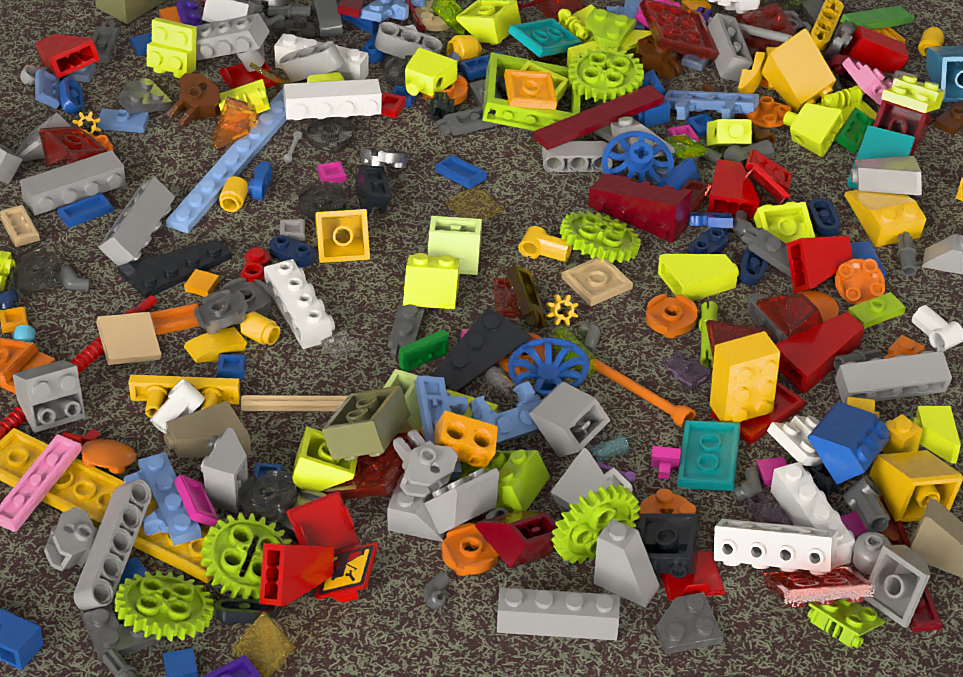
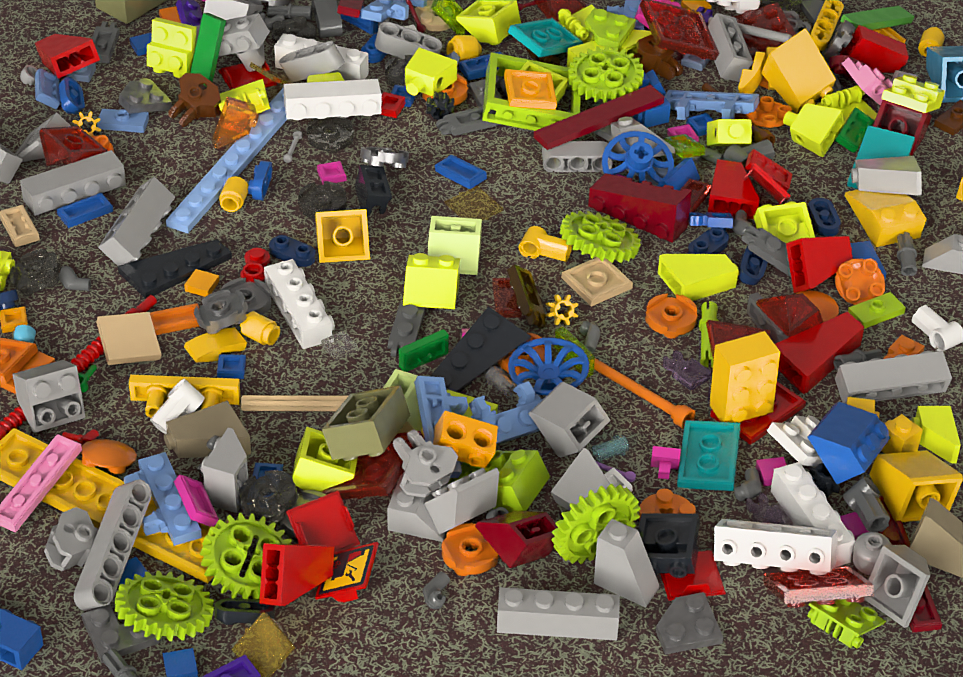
light grey tile [280,219,305,241] -> none
none -> green hand [78,365,97,393]
none -> tile [190,13,226,87]

